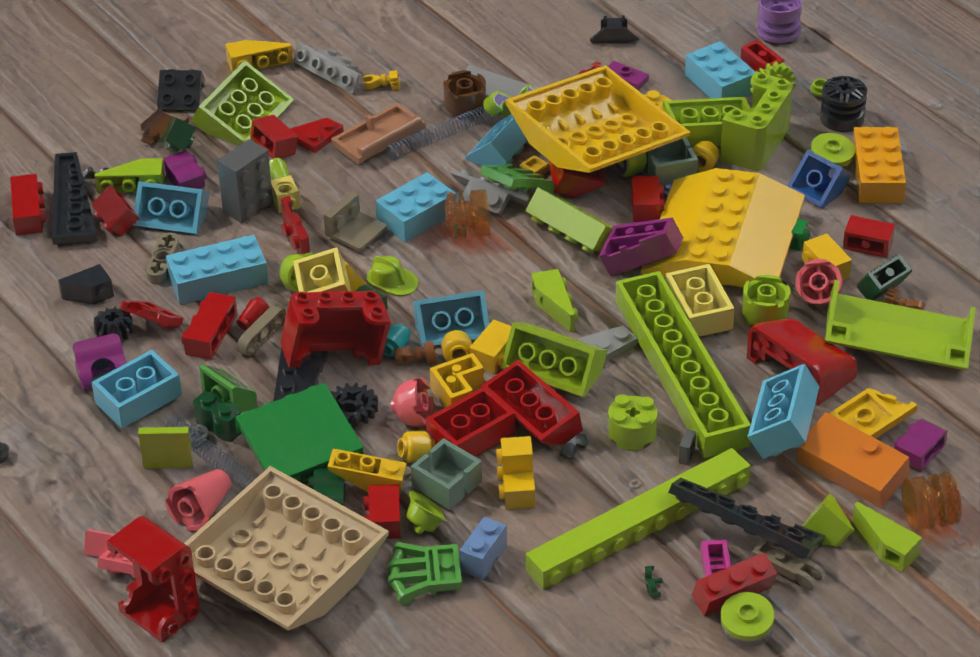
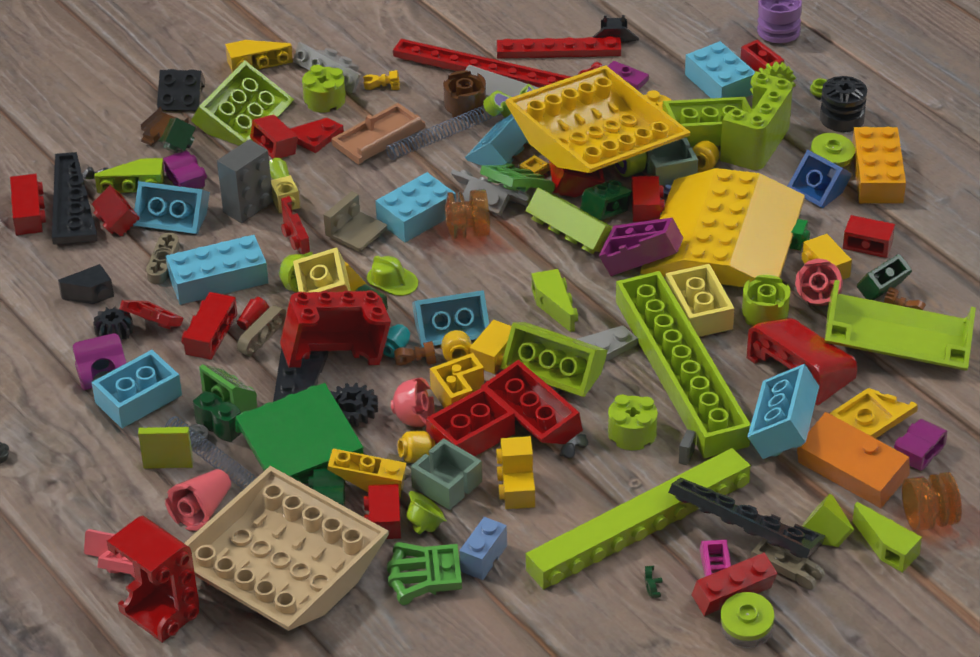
none -> lime brick [302,65,346,113]
none -> red plate [393,39,571,88]
none -> red plate [497,37,621,59]
none -> dark green brick [580,180,632,220]

